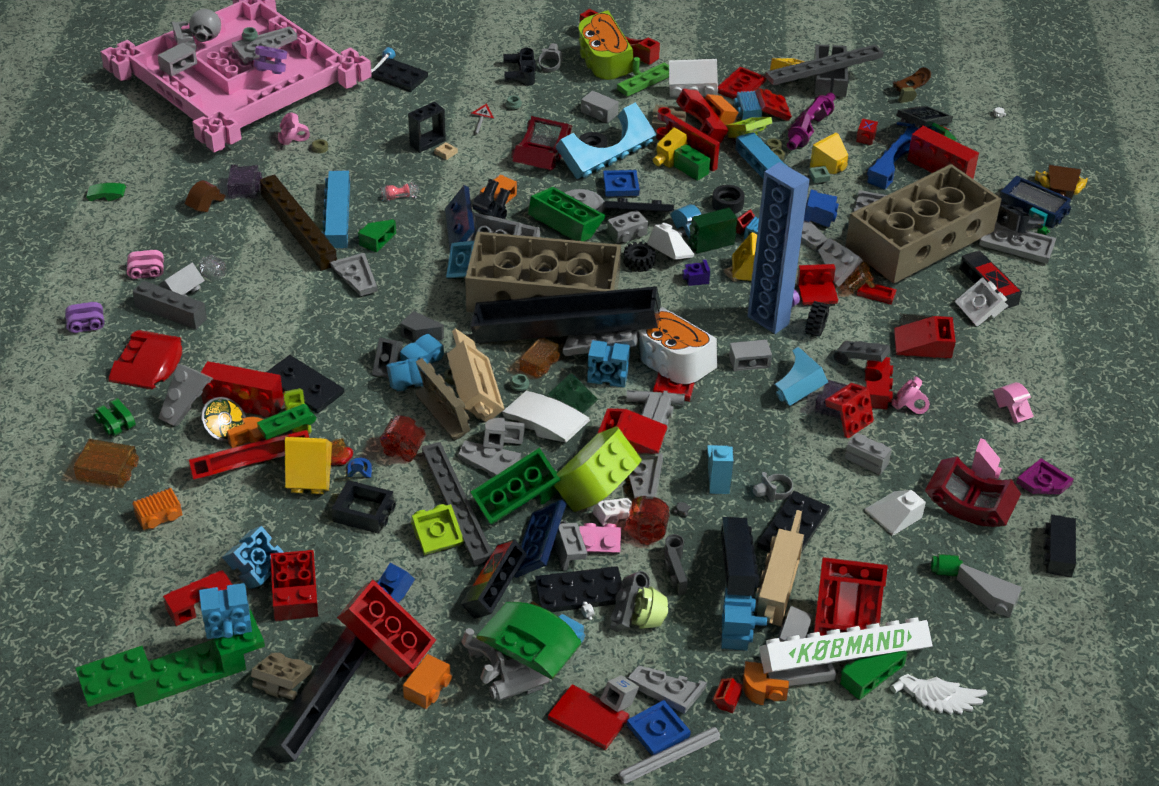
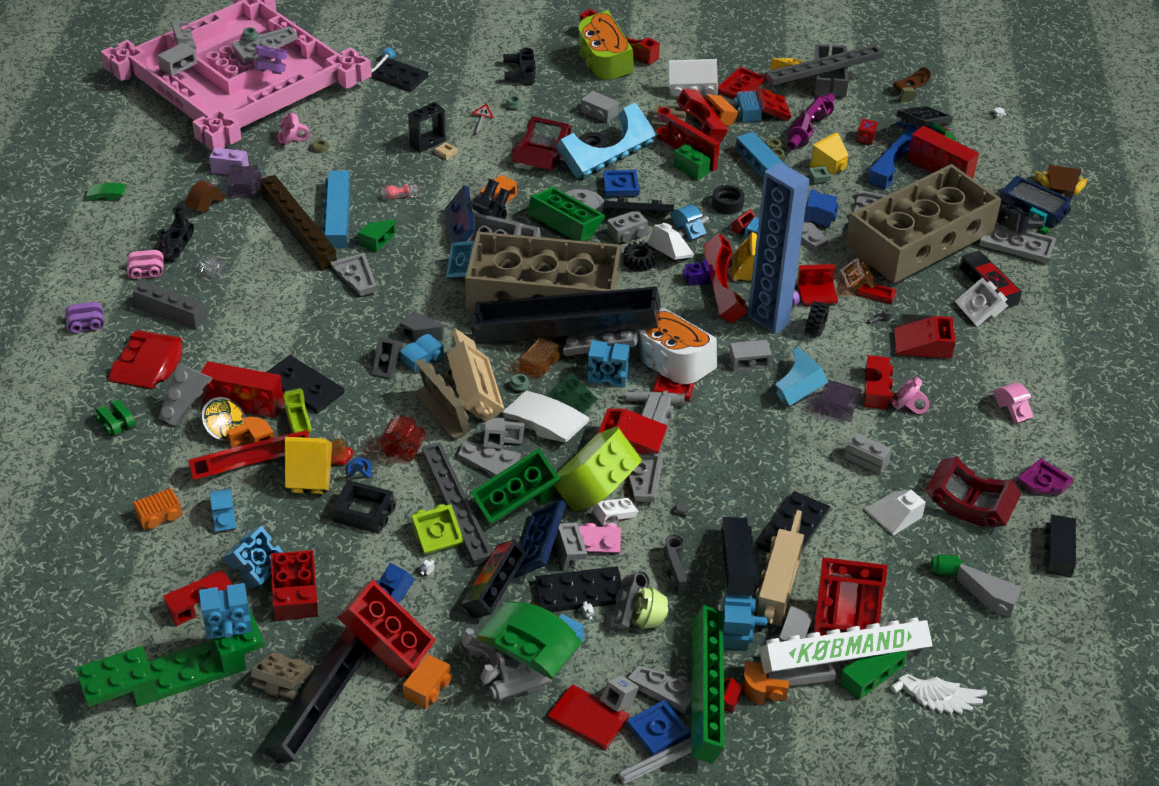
clear orange brick [74,439,139,488] -> none
light grey brick [158,262,205,296] -> none
light grey brick [189,9,221,42] -> none
green plate [257,404,316,440] -> none
dark azure brick [386,356,427,391] -> none
light grey piece [539,43,562,72] -> none
bright green plate [617,57,669,97] -> none
clear red brick [624,496,670,545] -> none
yellow torso [653,127,687,168] -> none
dark green brick [688,208,737,254] -> none
medium azure arch [707,445,733,494] -> none
lime plate [726,117,772,139] -> none
light grey piece [753,472,793,502] -> none
light grey wing [818,238,863,287] -> none
red bracket [825,383,874,438] -> none
dark grey plate [833,341,890,365] -> none
bright pink slope [971,438,1002,480] -> none
none -> black piece [156,206,194,262]
none -> lavender brick [209,148,249,177]
none -> dark azure brick [210,488,236,532]
none -> white piece [420,559,435,575]
none -> green brick [691,605,725,764]
none -> red arch [703,233,748,324]
none -> dark grey hand [868,307,893,324]

